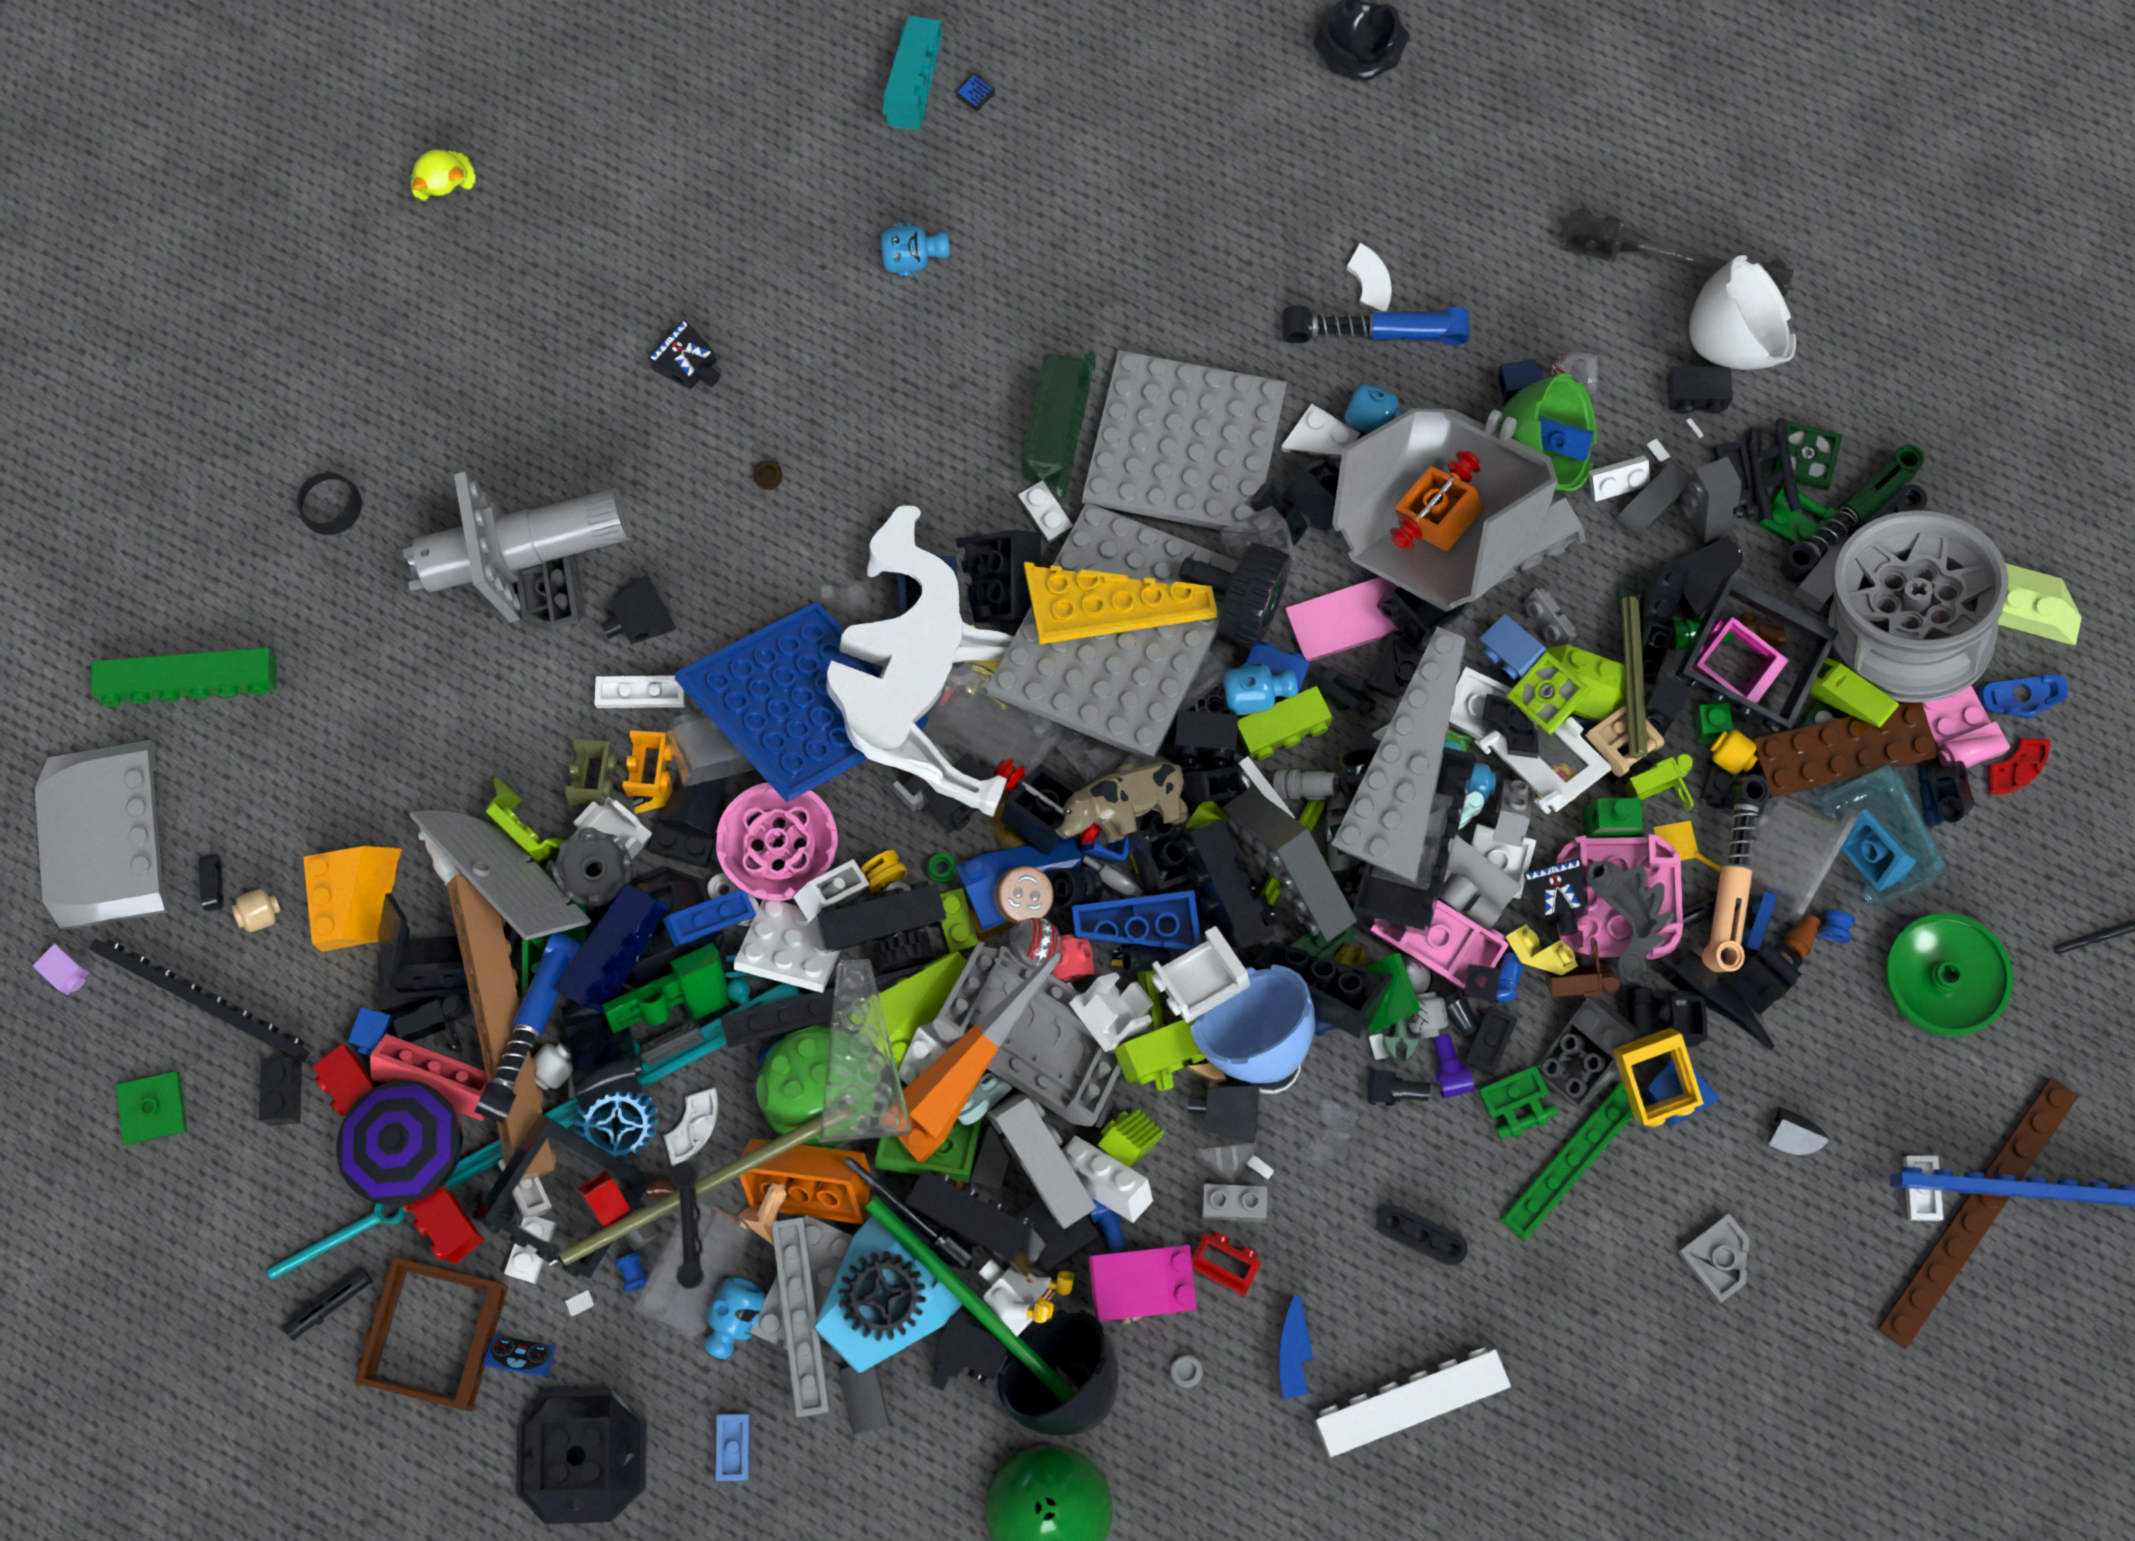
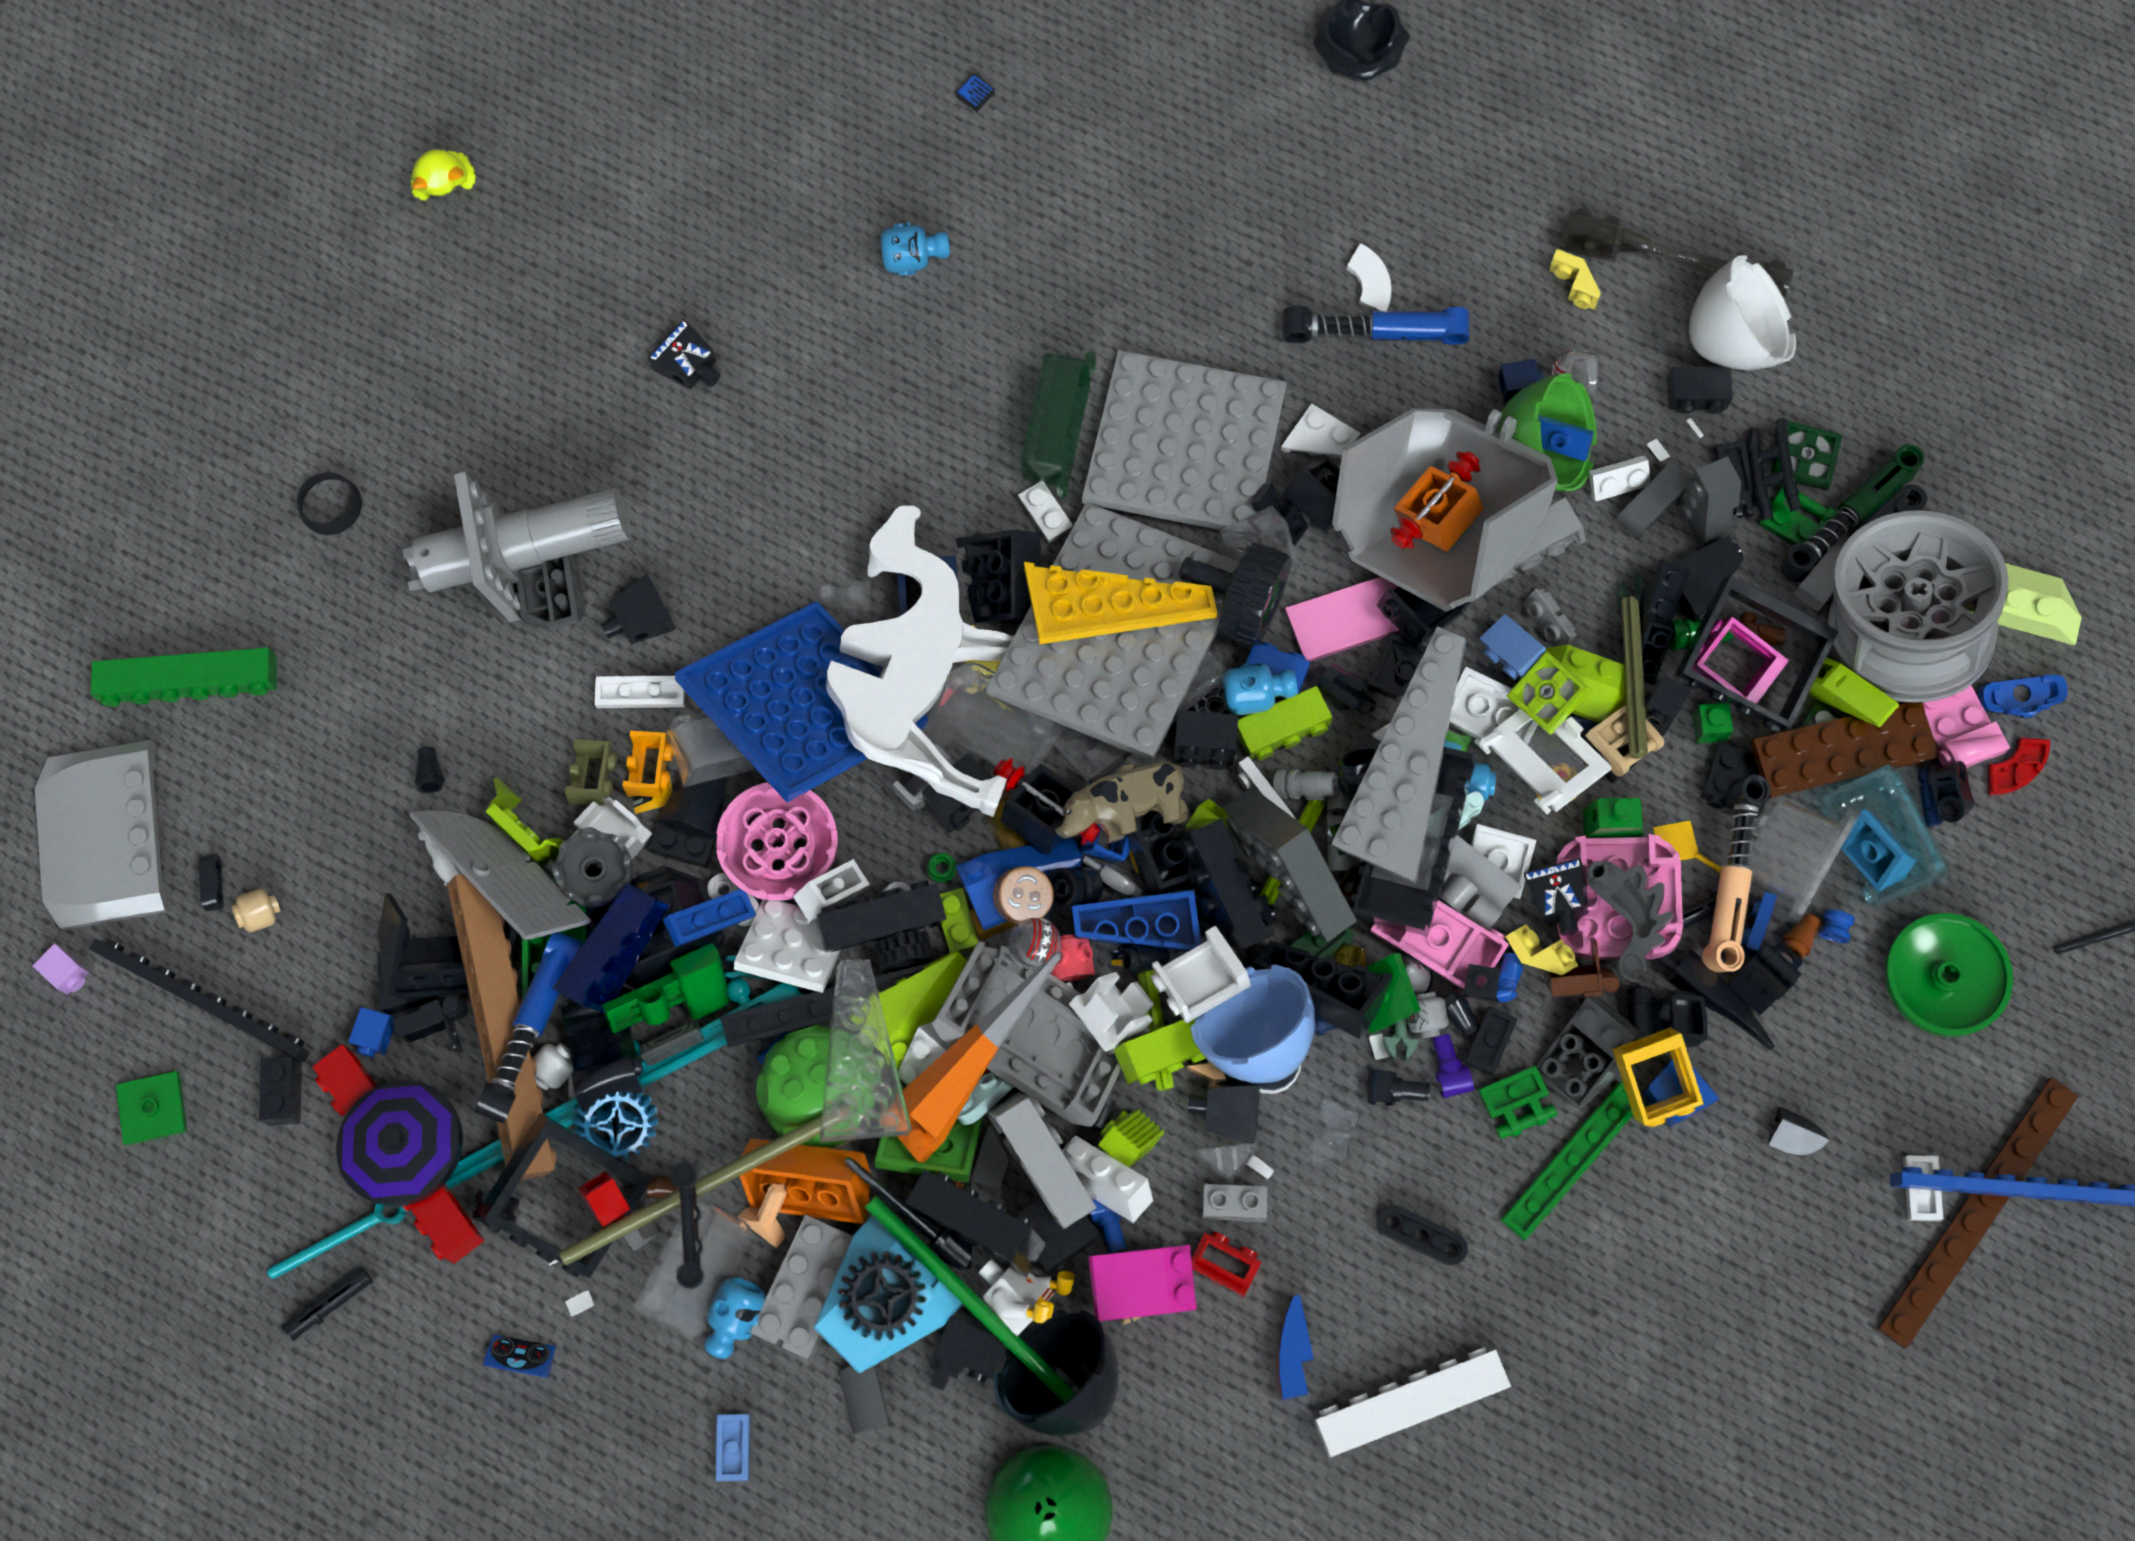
light orange wedge [303,846,402,952] -> none
reddish brown window [355,1257,509,1412] -> none
coral brick [370,1034,488,1121] -> none
white slope [498,1159,552,1218] -> none
white plate [504,1217,557,1284] -> none
black piece [516,1389,647,1525] -> none
blue bush [614,1253,651,1293] -> none
white tile [664,1087,718,1166] -> none
dark brown tile [753,460,783,490] -> none
light grey plate [771,1217,830,1418] -> none
yellow wheel [860,850,908,894] -> none
teal wedge [882,15,943,130] -> none
light grey tile [1171,1355,1203,1388] -> none
black torso [1180,765,1243,802] -> none
dark azure piece [1344,383,1405,434] -> none
black tile [1482,694,1539,759] -> none
light grey window [1492,779,1533,848] -> none
lime piece [1623,754,1694,811] -> none
light grey plate [1678,1213,1750,1304] -> none
yellow head [1710,730,1758,775] -> none
none -> black cone [415,747,445,793]
none -> light yellow slope [1549,249,1601,309]

